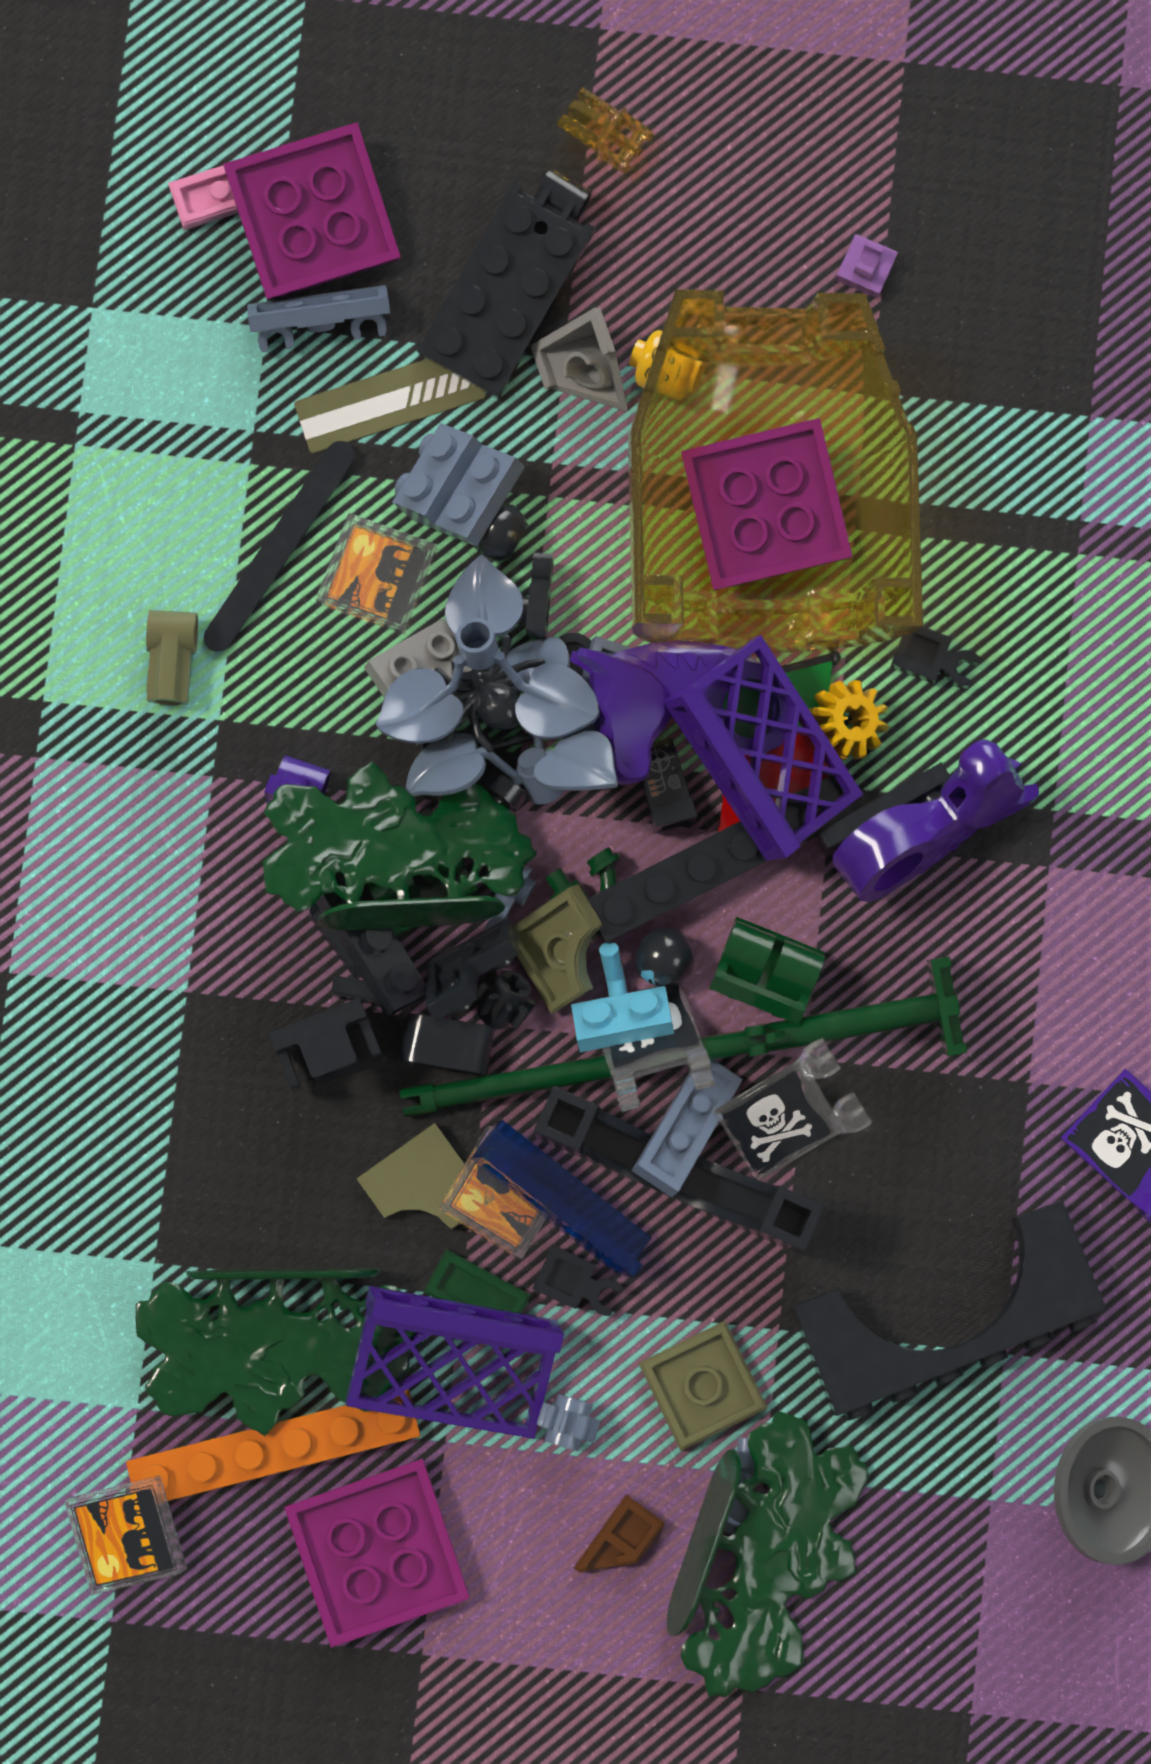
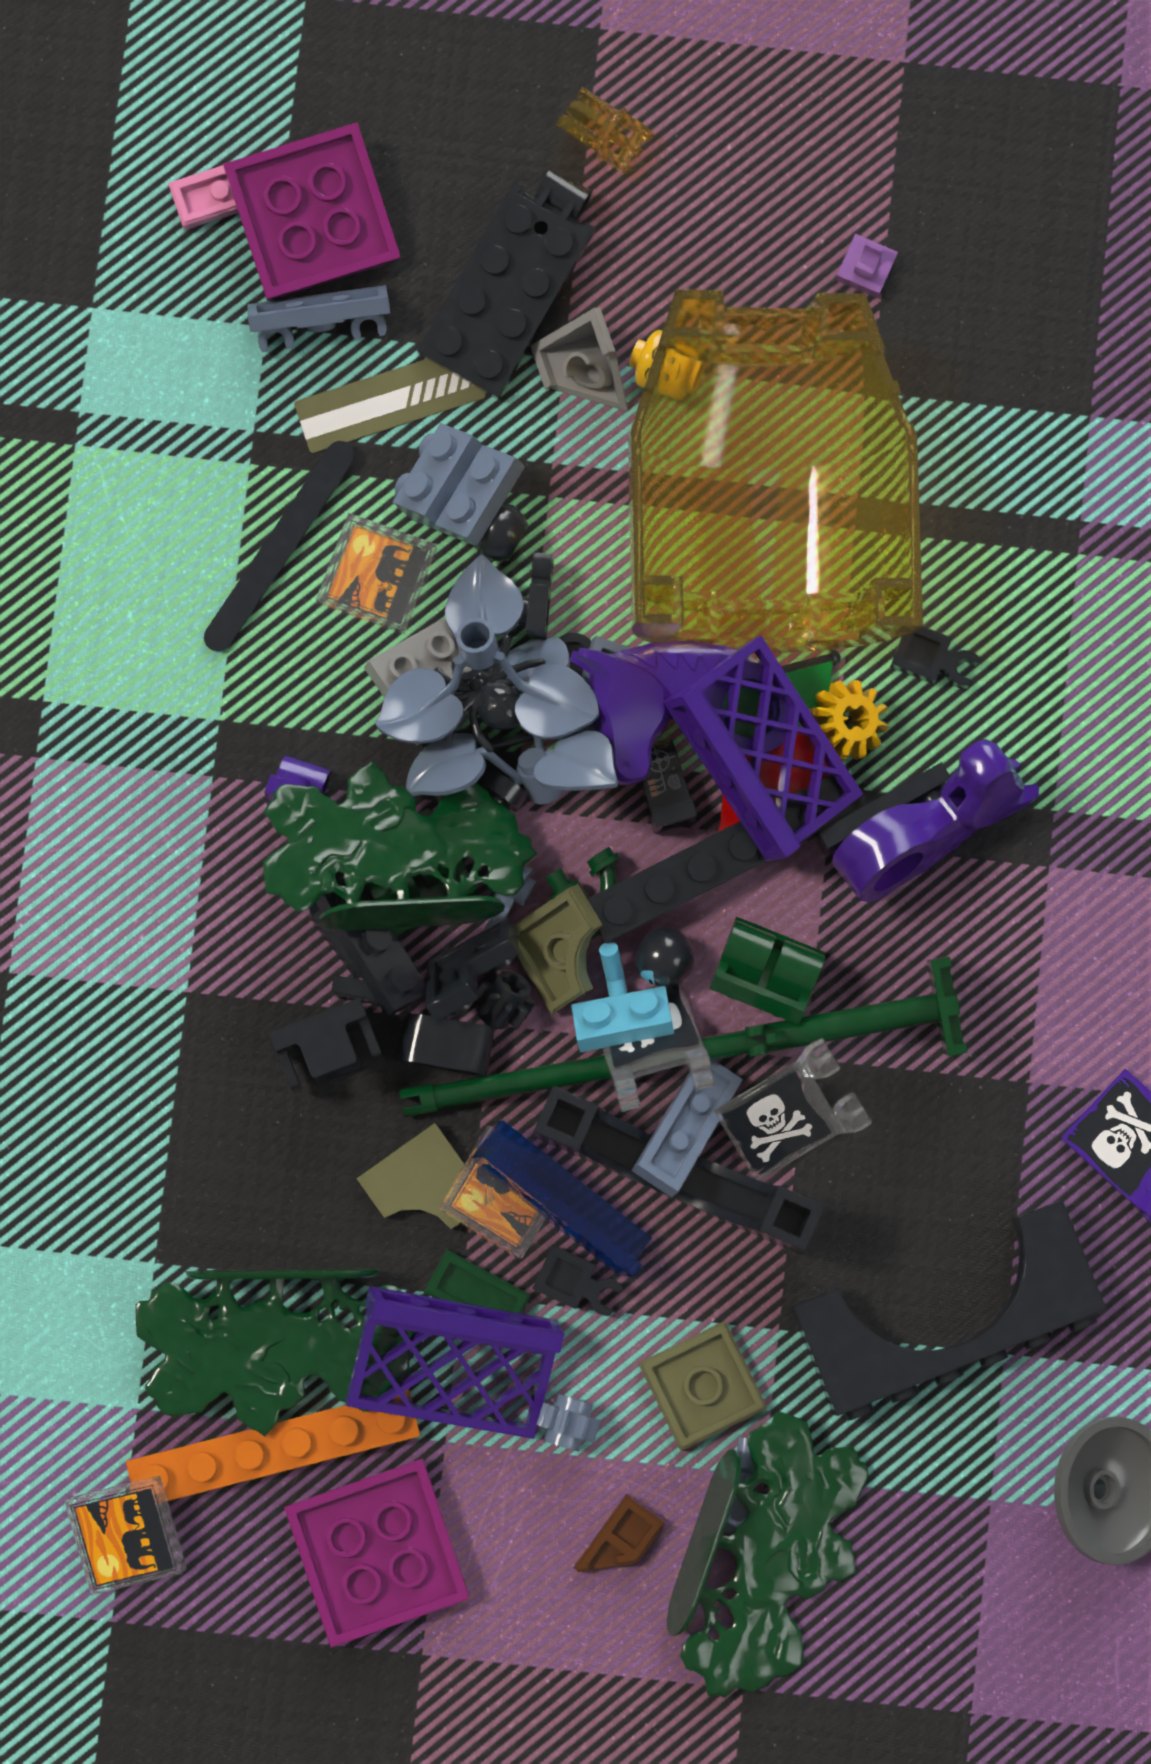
olive piece [146,610,198,706] -> none
magenta plate [681,418,853,591] -> none

